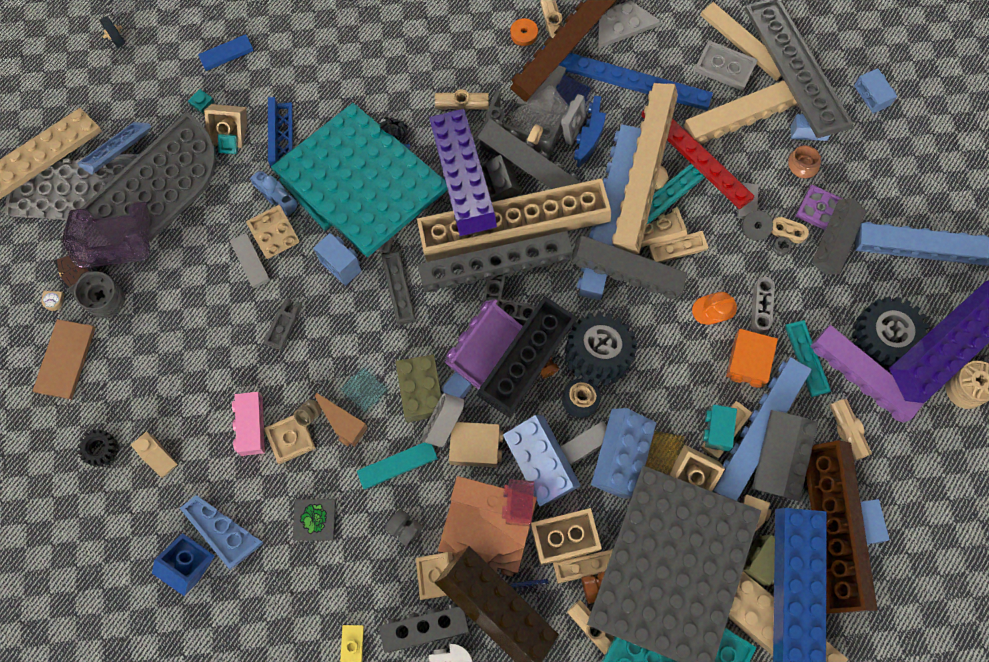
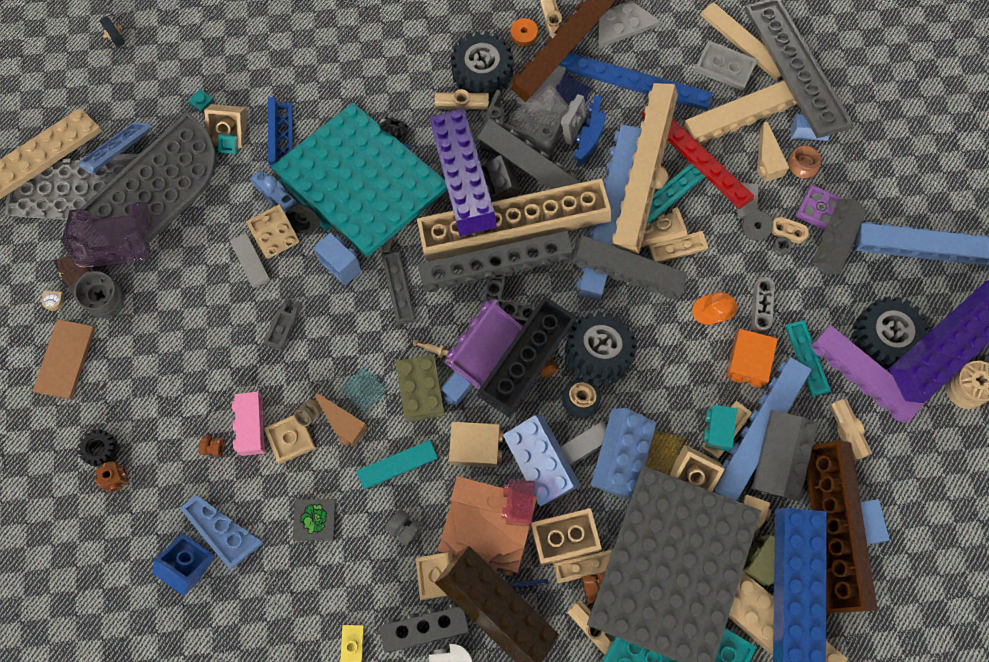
tan slope [131,432,178,478] -> none
blue tile [198,34,254,71] -> none
light grey beam [422,393,464,447] -> none
tan tile [527,124,543,145] -> none
medium blue brick [854,68,897,114] -> none
none -> dark orange brick [95,461,129,492]
none -> dark orange wheel [199,435,225,458]
none -> pearl dark grey piece [285,204,320,234]
none -> tan piece [413,340,448,358]
none -> black wheel [451,31,513,98]
none -> tan slope [757,122,789,182]

